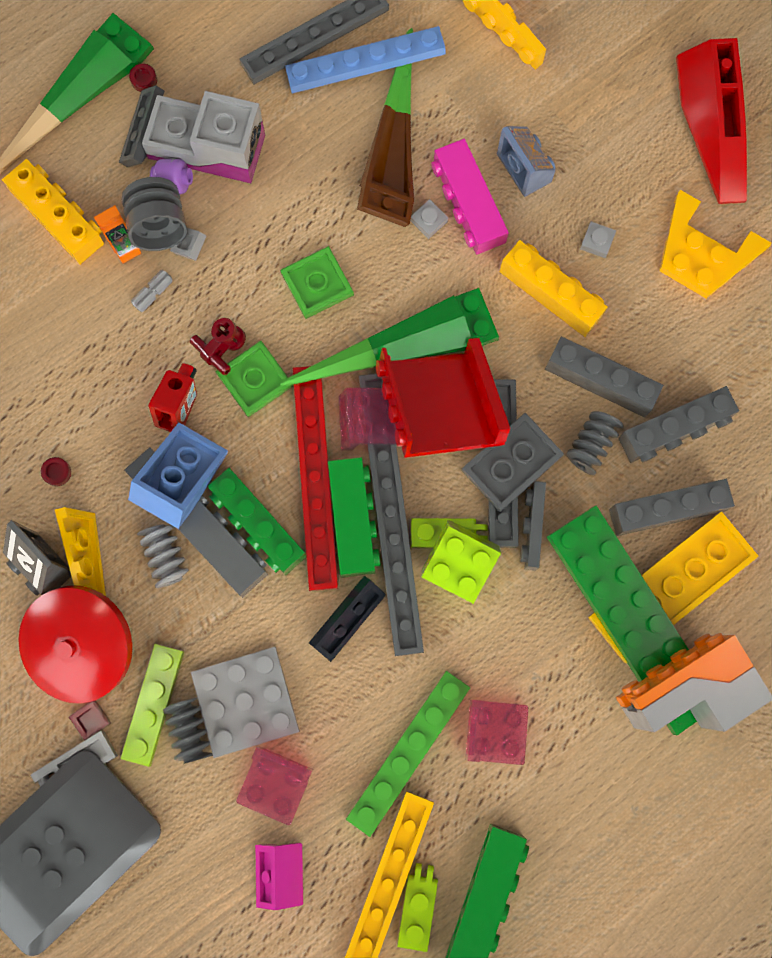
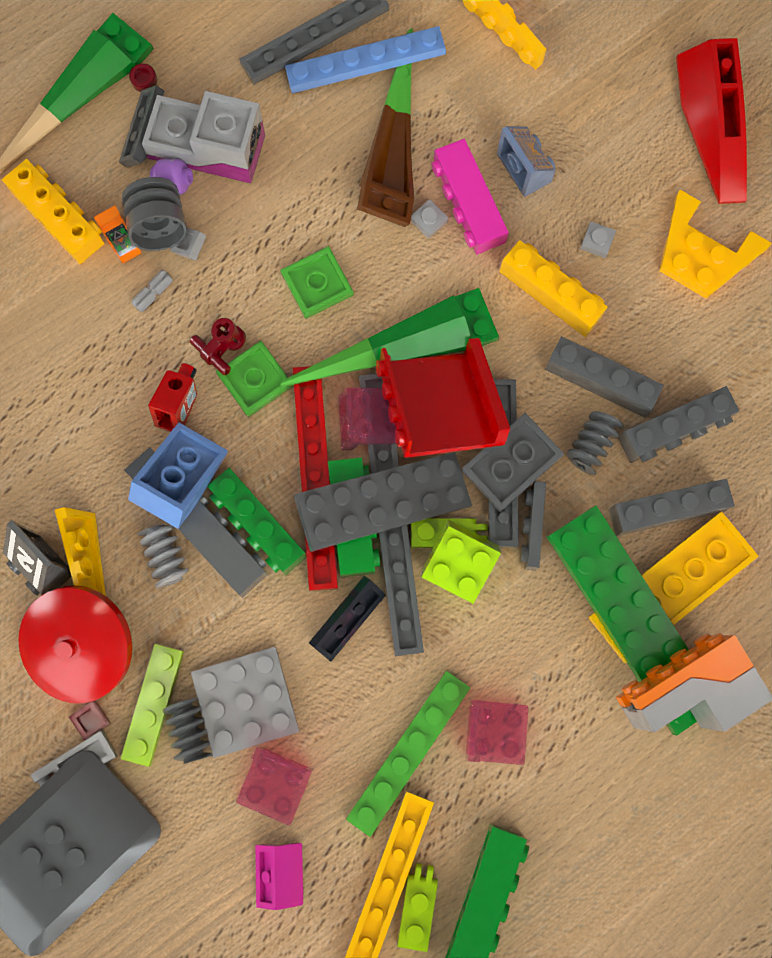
dark red tile [41,457,71,487] -> none
none -> dark grey plate [294,452,472,552]

